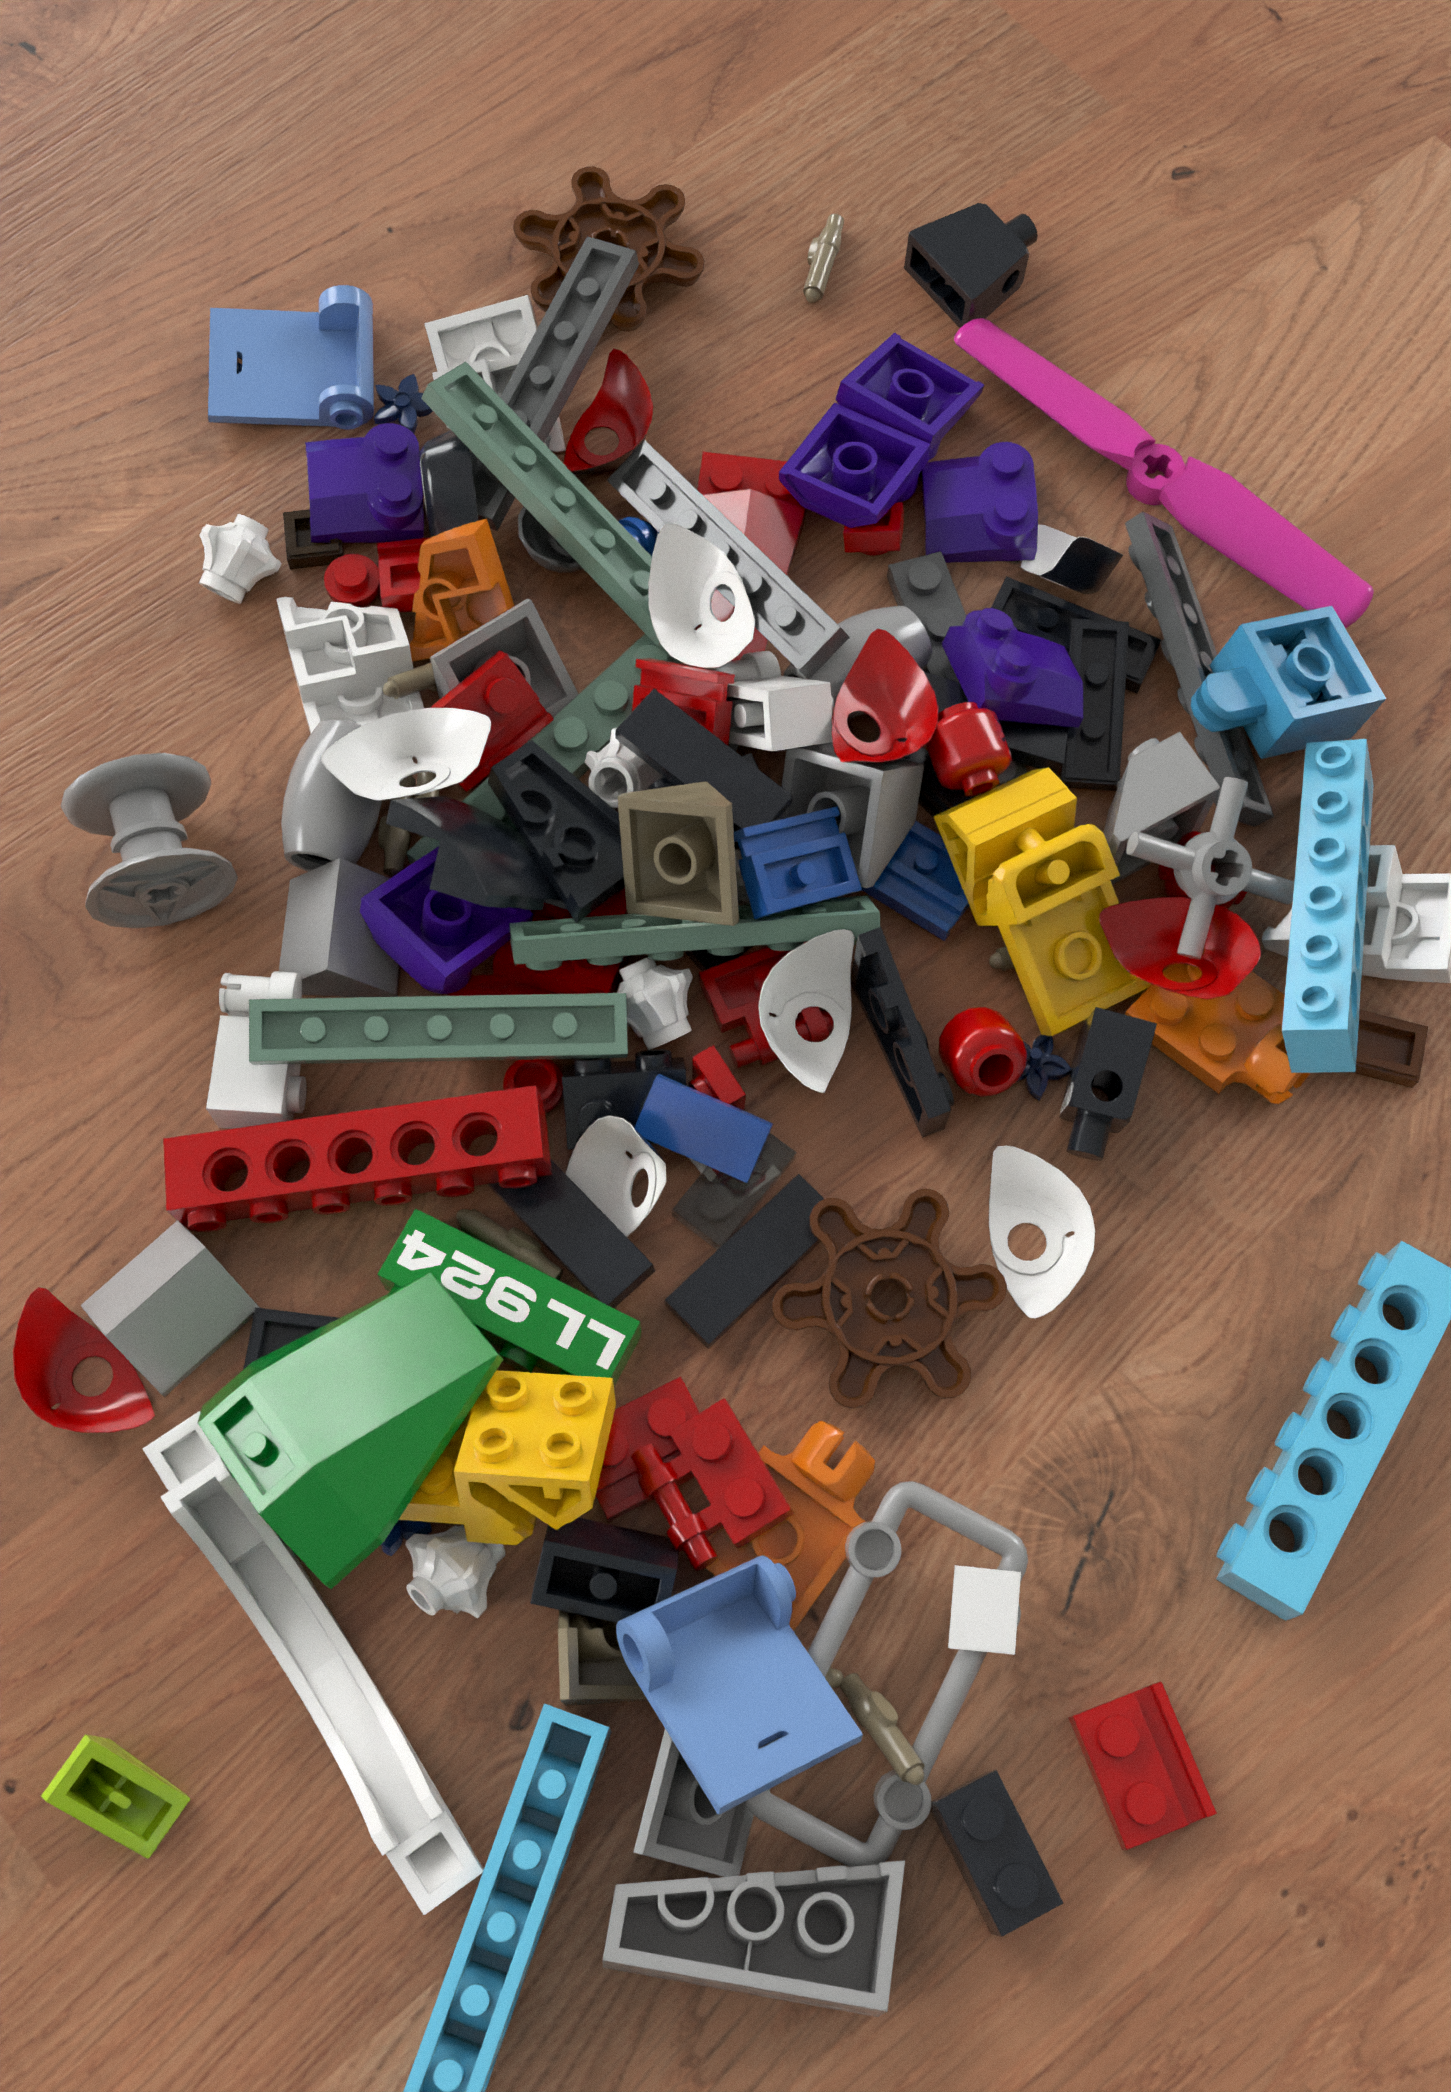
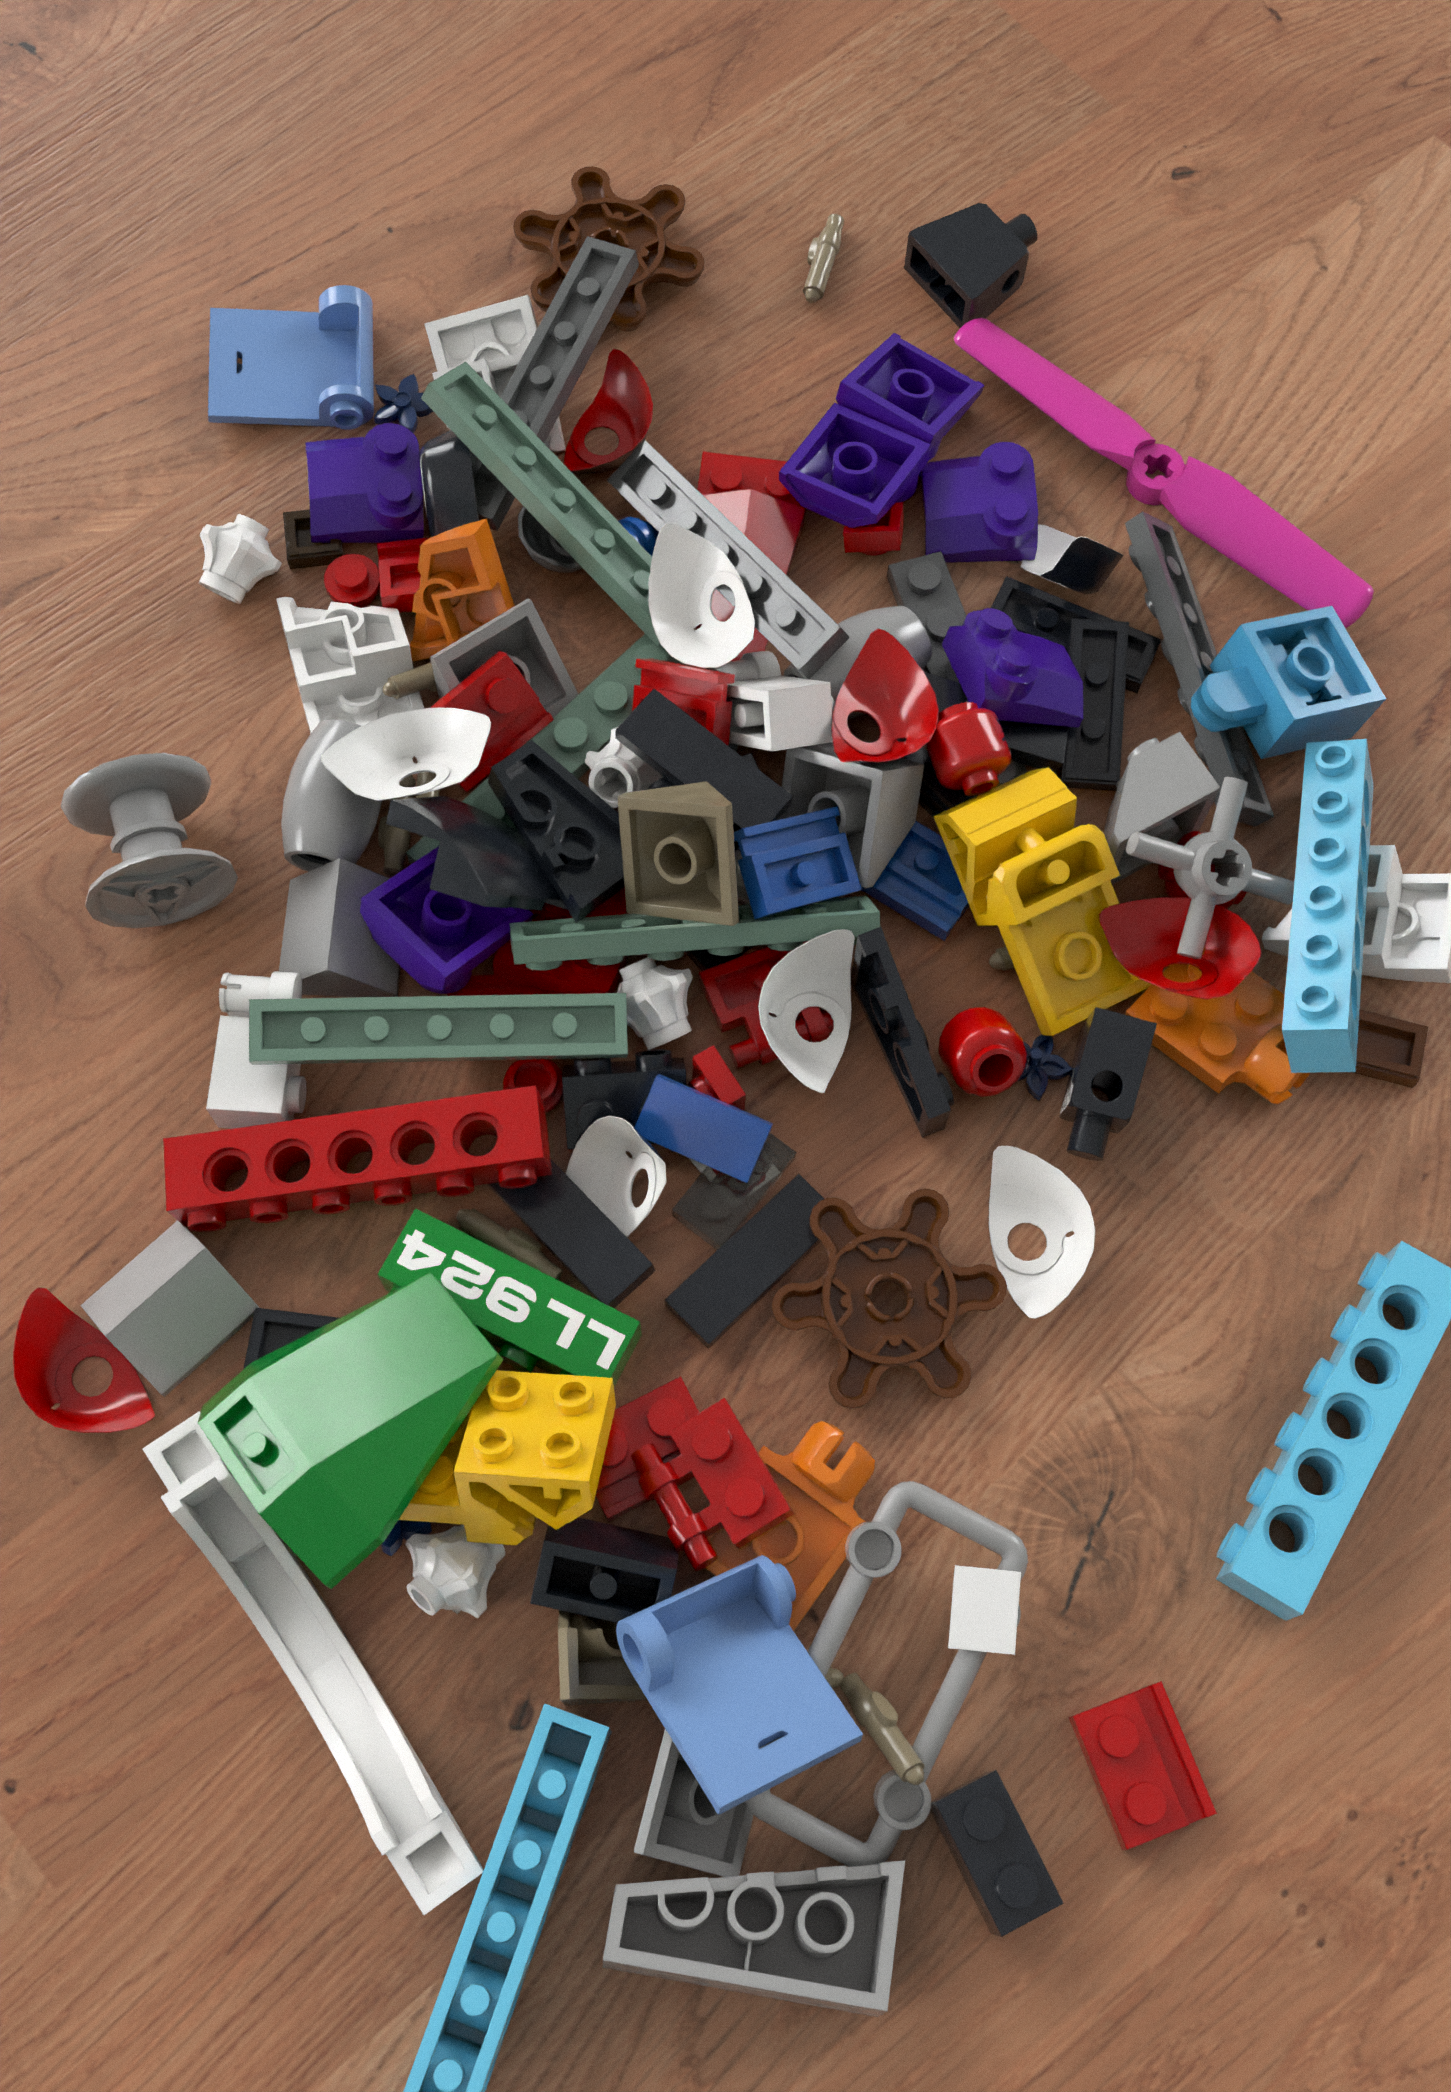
lime slope [41,1734,190,1859] -> none

